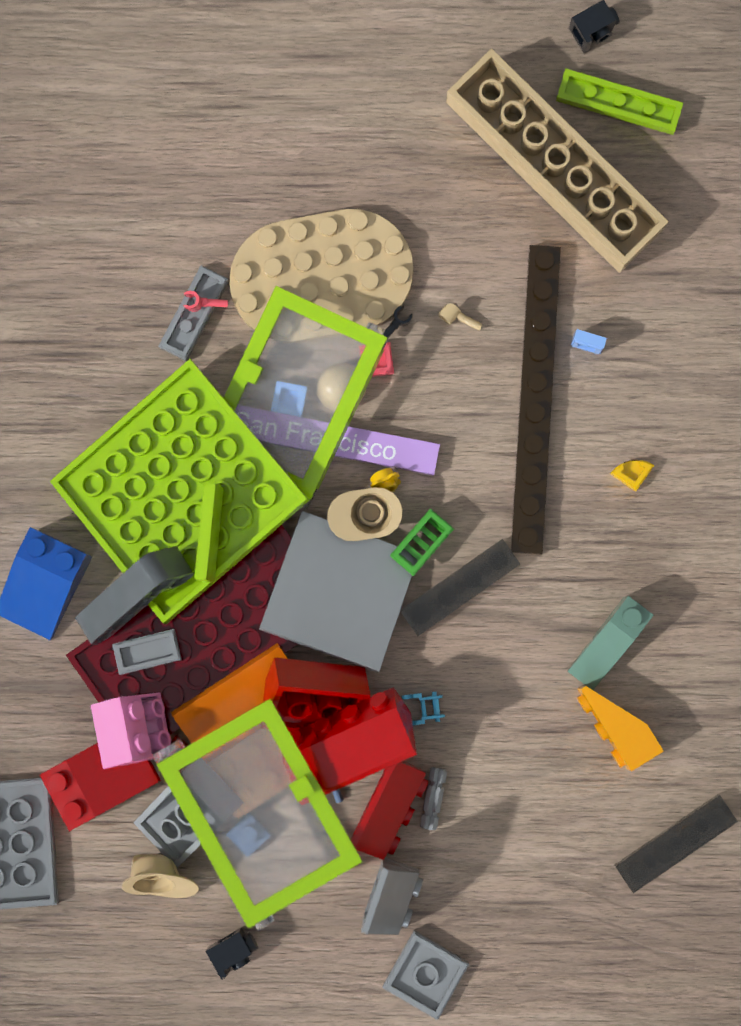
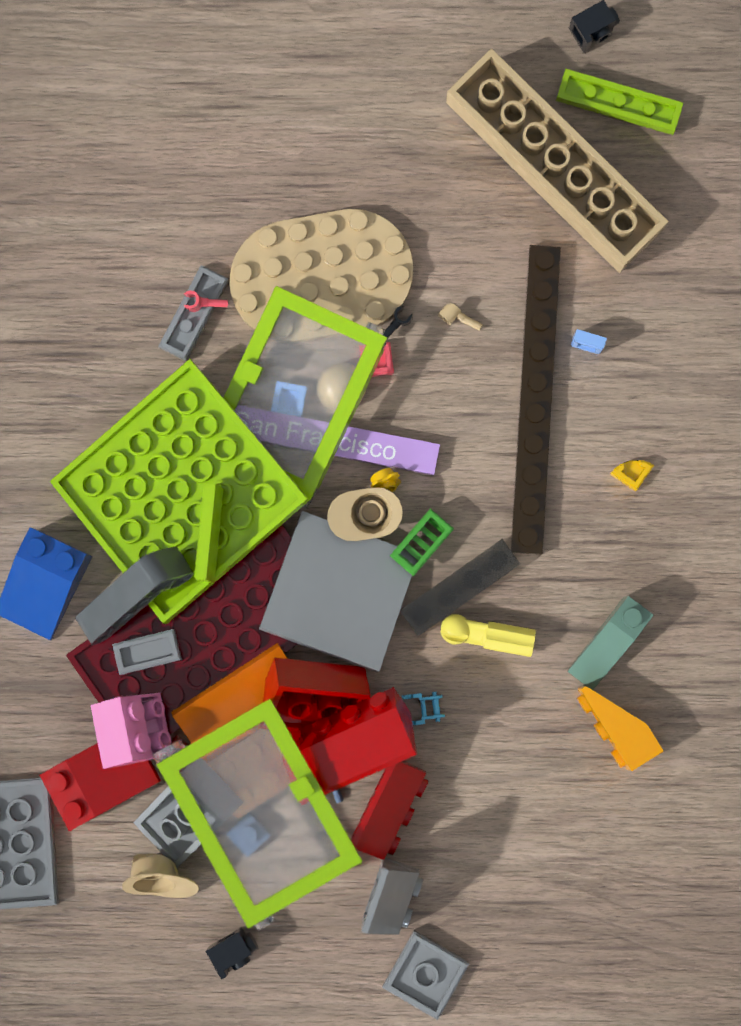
light grey axle [420,767,447,830] -> none
clear smoke plate [614,794,738,893] -> none
none -> light yellow piece [440,614,536,657]

